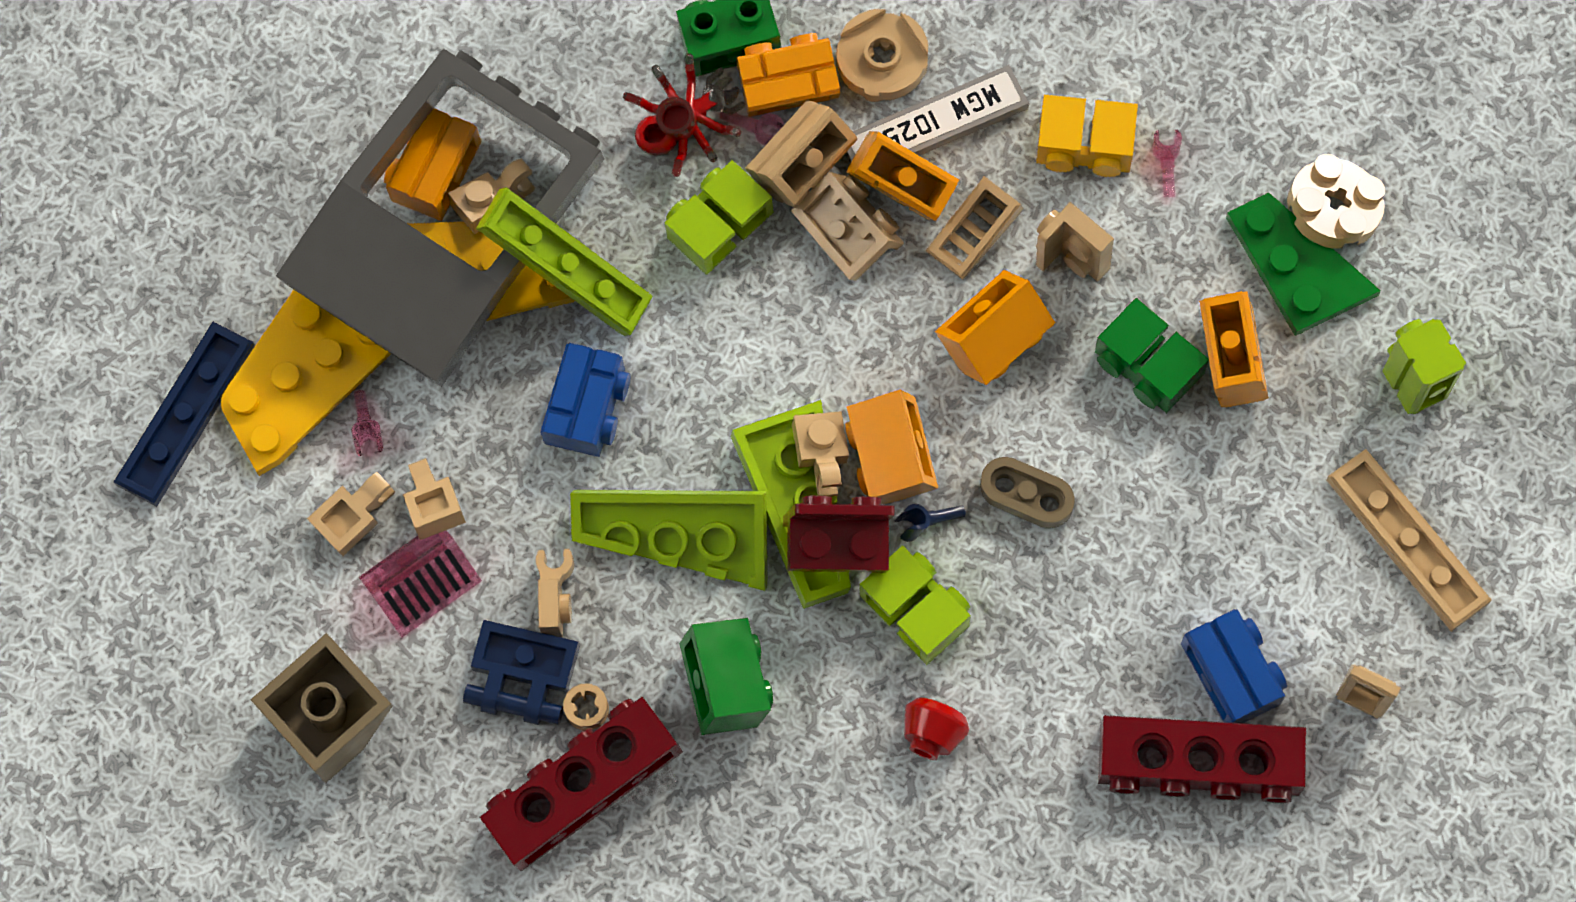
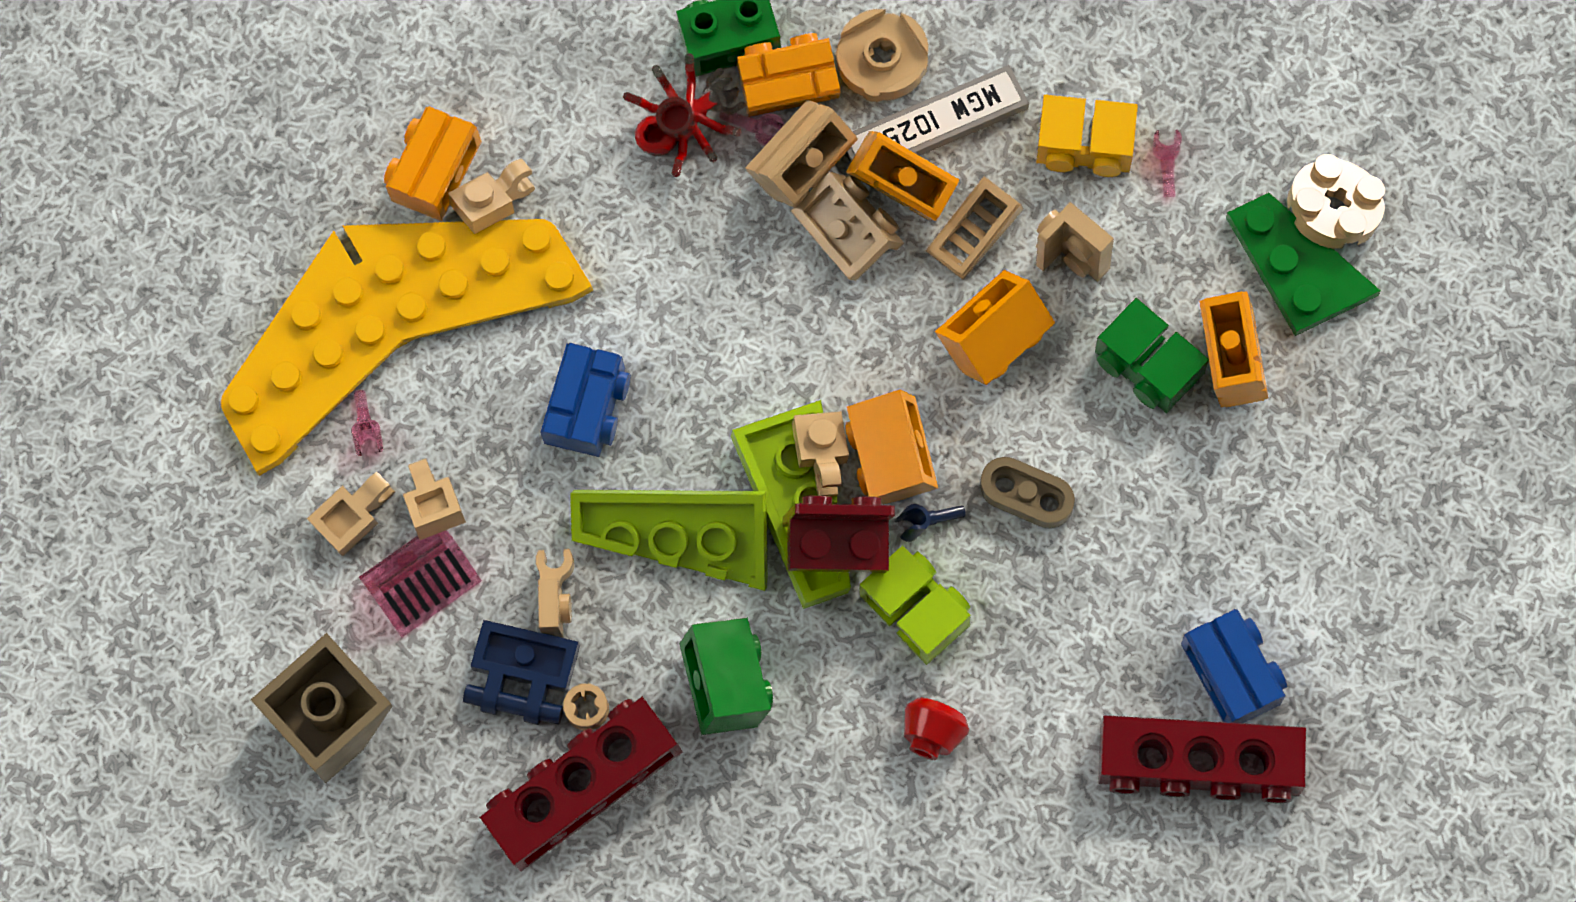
dark blue tile [114,322,255,507] -> none
dark grey window [276,48,604,387] -> none
lime tile [476,187,653,336] -> none
lime piece [664,160,774,275] -> none
tan tile [1326,449,1492,632] -> none
tan slope [1336,664,1401,719] -> none
lime brick [1382,319,1466,415] -> none

